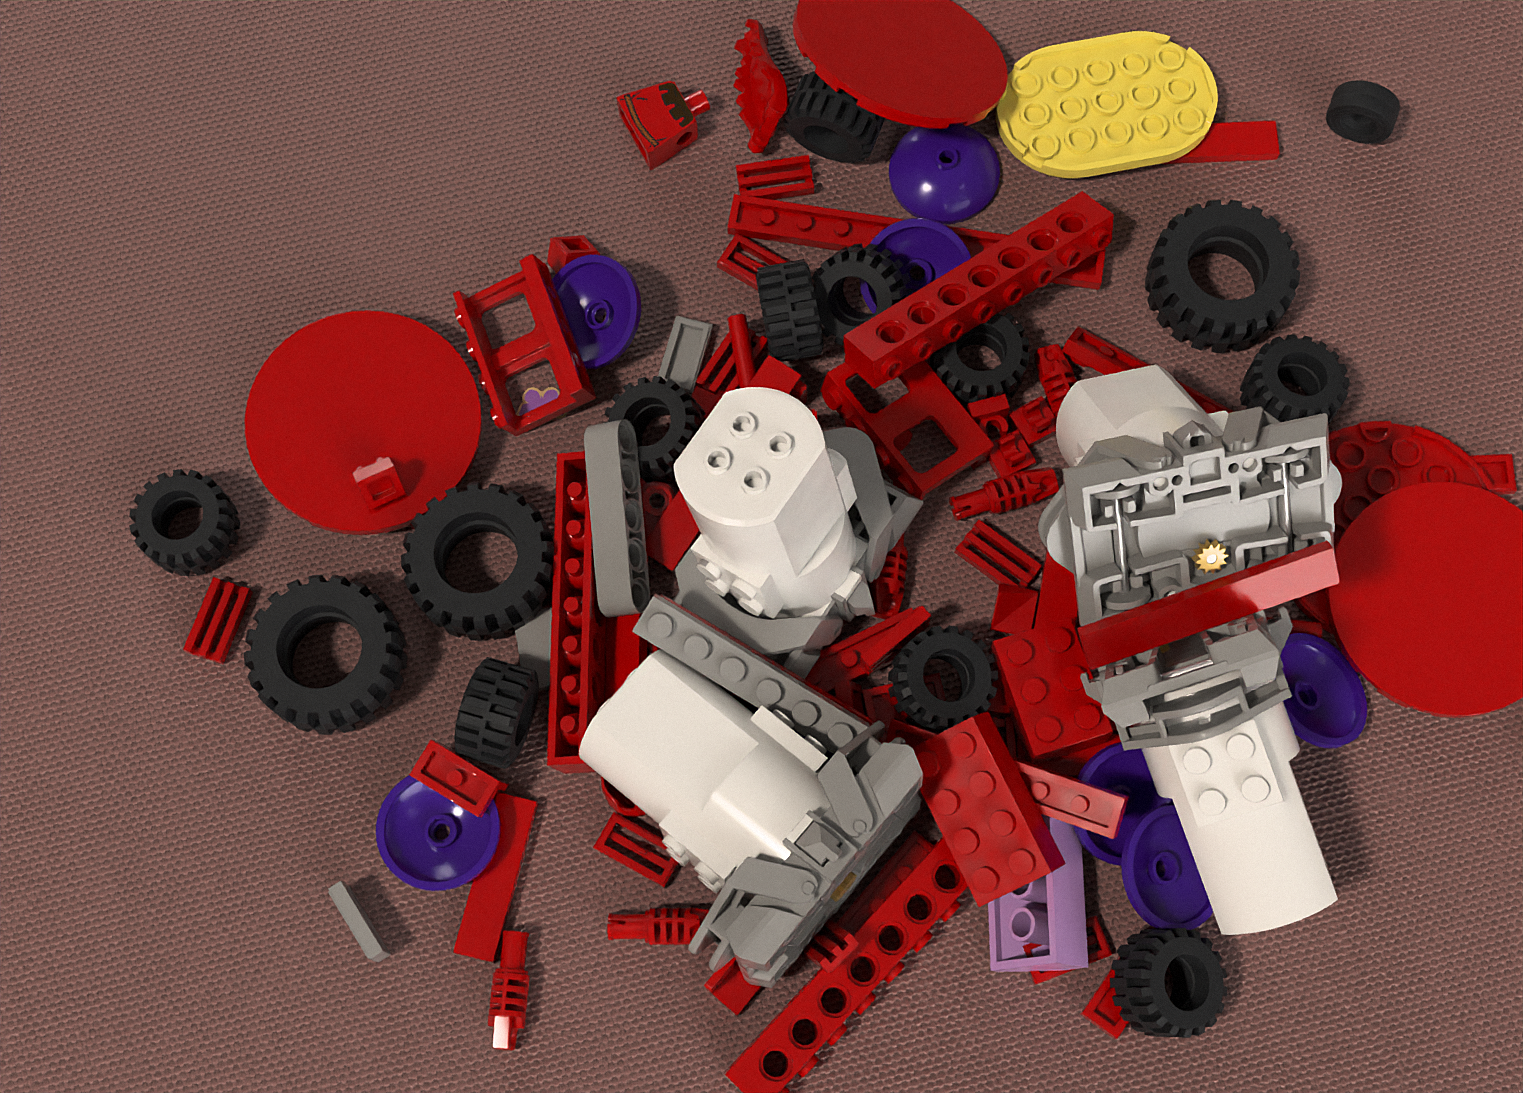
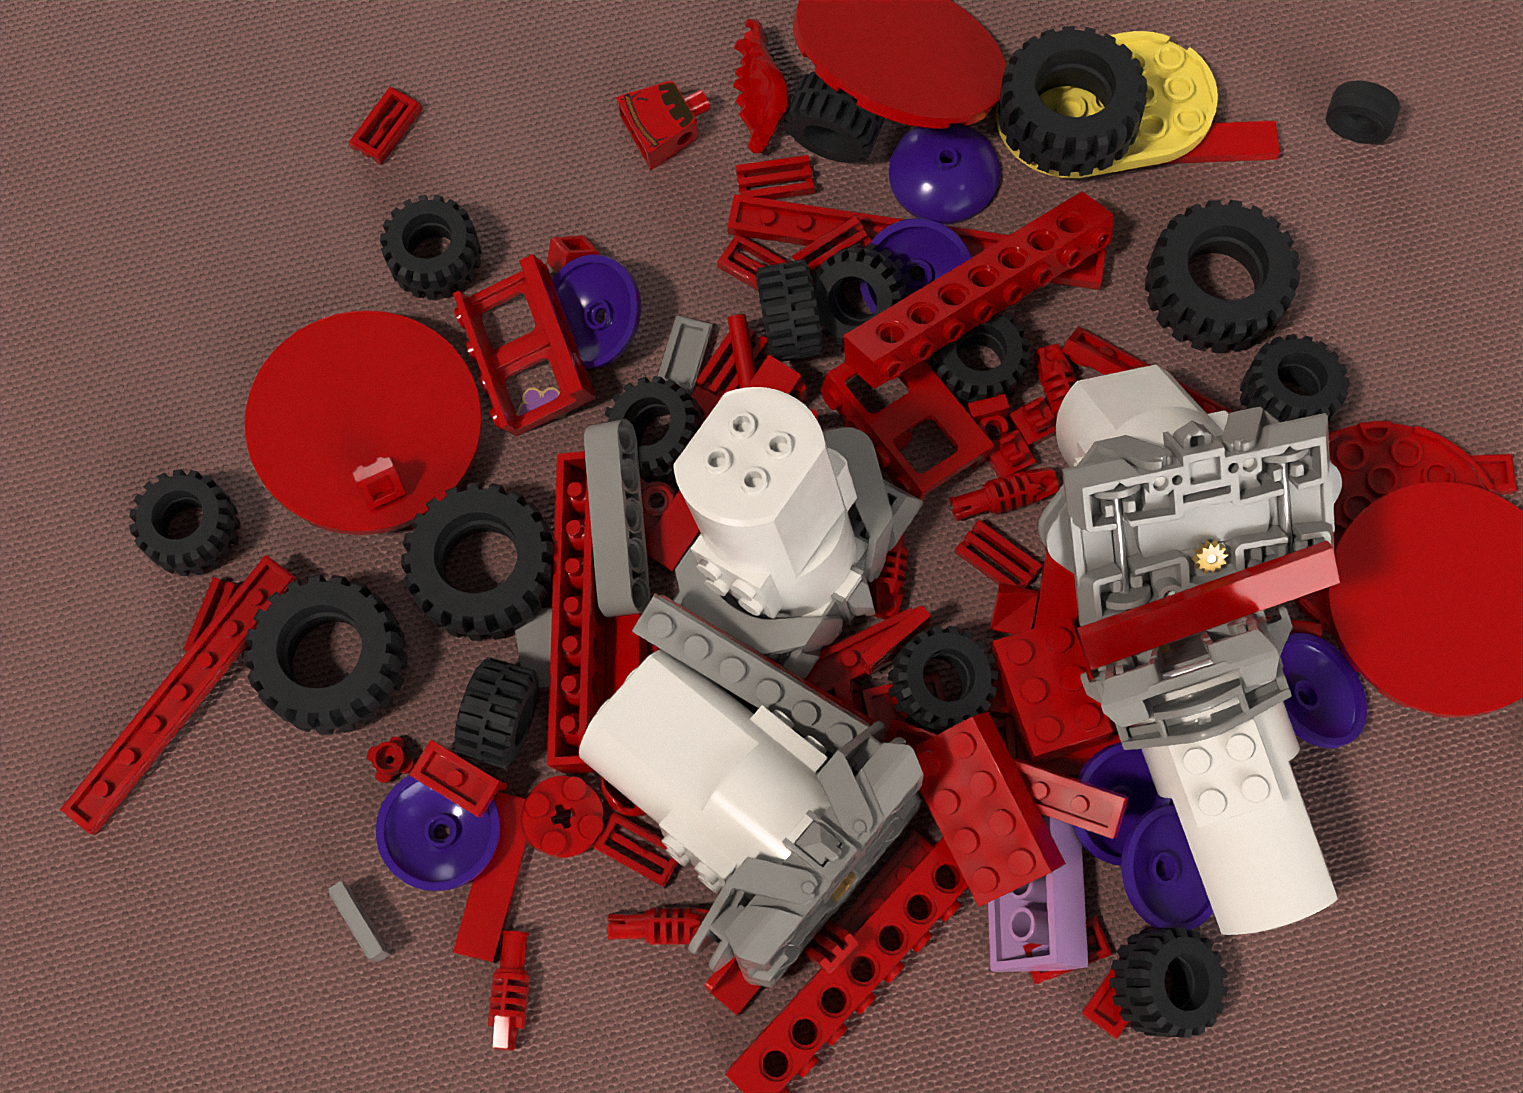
none -> red tile [60,555,299,835]
none -> red tile [349,86,422,165]
none -> red plate [367,737,414,784]
none -> black tyre [380,195,482,300]
none -> red plate [520,776,604,859]
none -> red tile [792,215,872,282]
none -> black tyre [998,26,1148,176]

